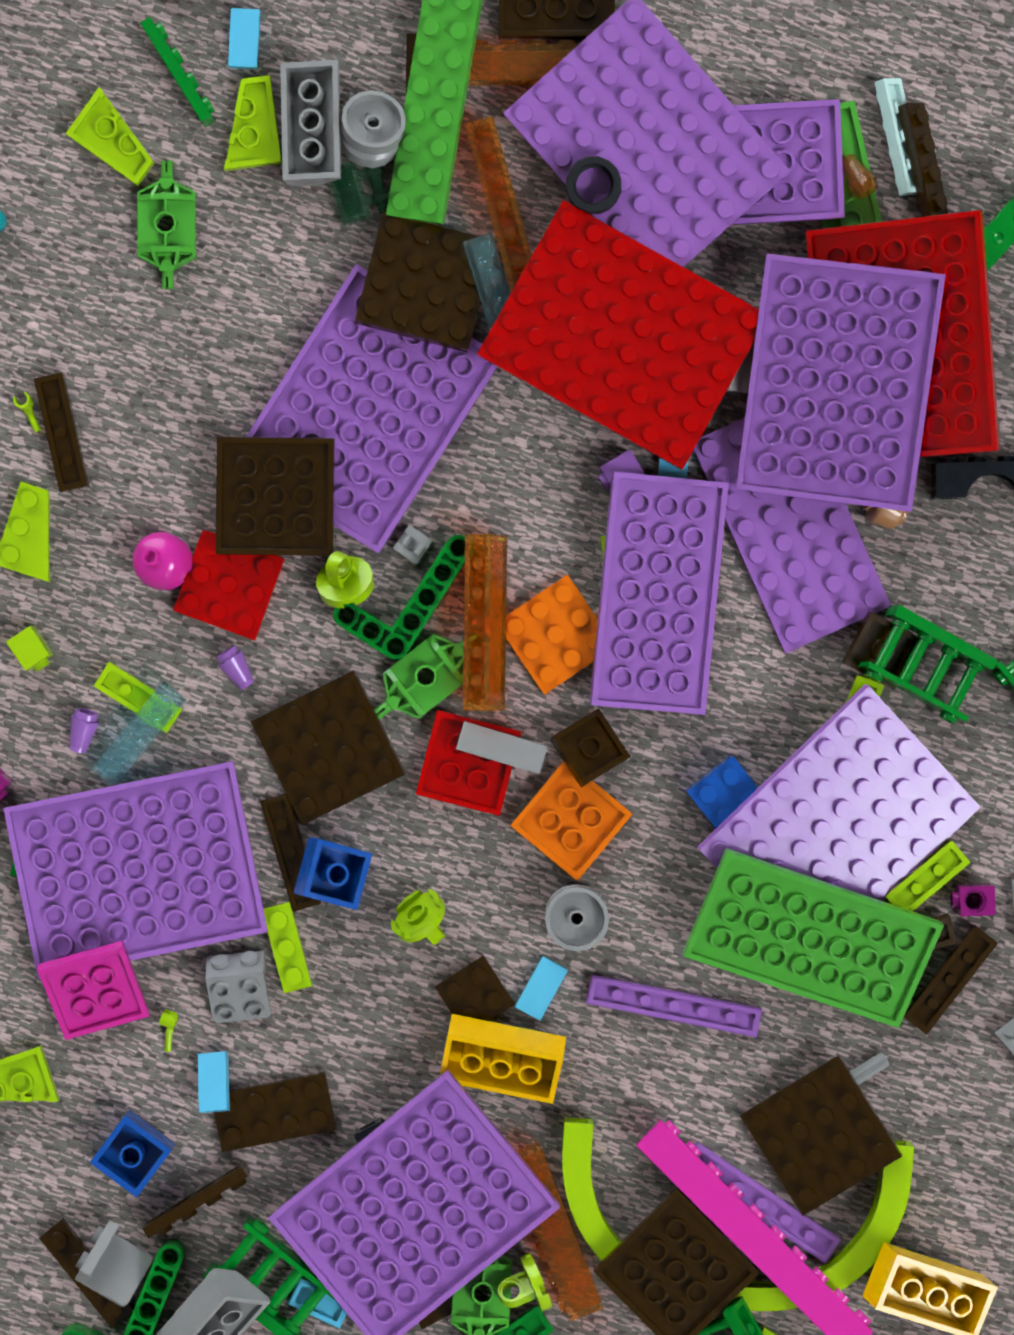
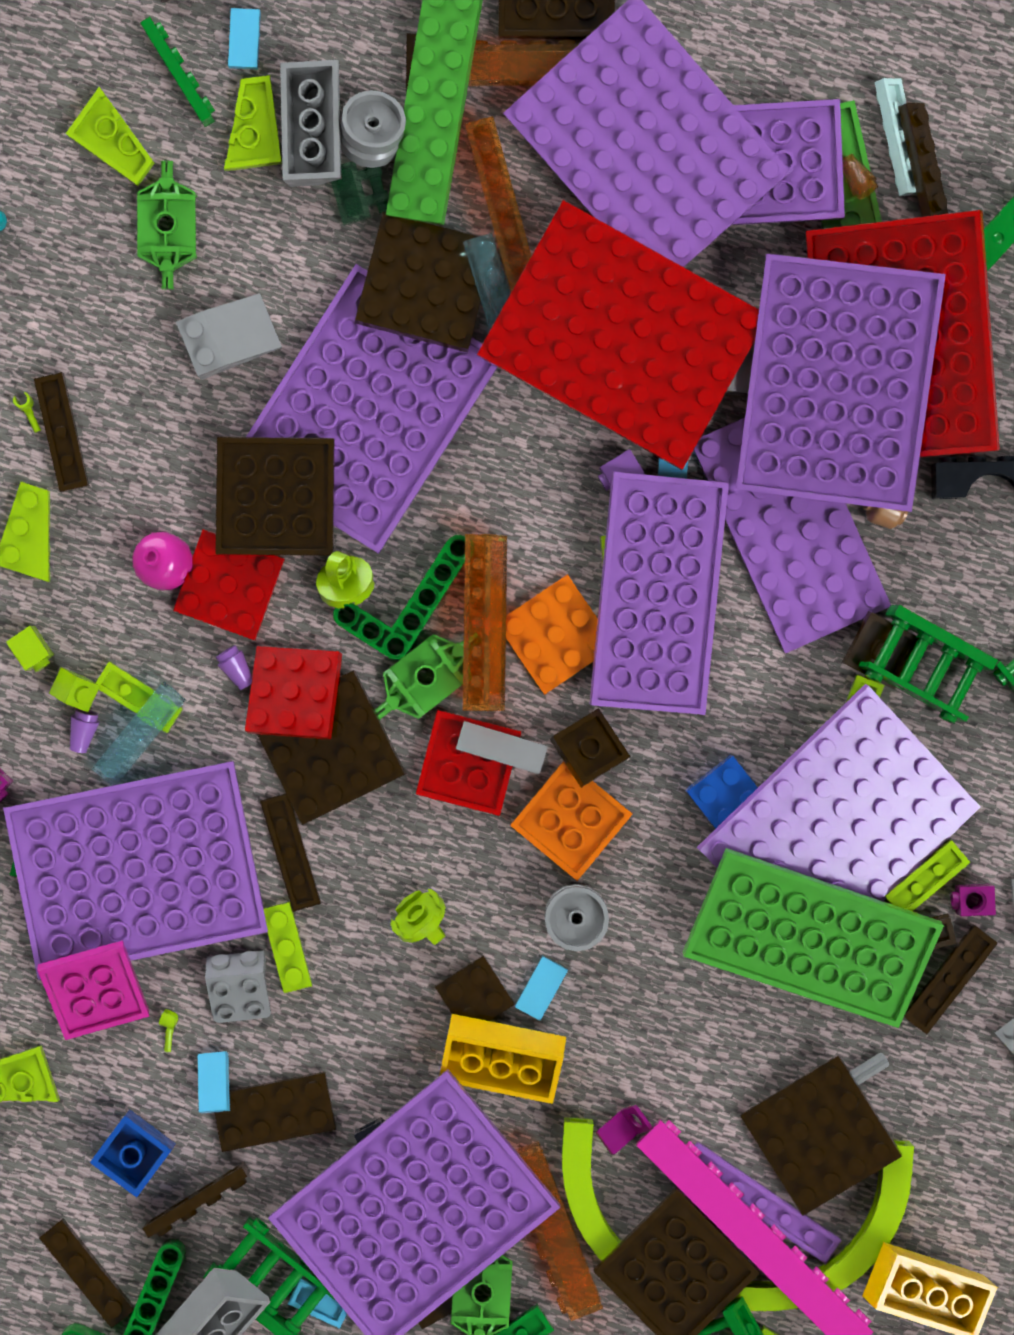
light grey bracket [75,1220,153,1307] -> none
blue brick [293,837,372,910] -> none
light grey tile [393,525,433,565] -> none
lime tile [498,1252,553,1312] -> none
black tyre [566,156,621,214] -> none
medium lavender tile [586,974,762,1038] -> none
none -> lime brick [49,667,100,712]
none -> light grey slope [176,293,282,380]
none -> red plate [245,646,343,740]
none -> magenta bracket [596,1105,653,1155]

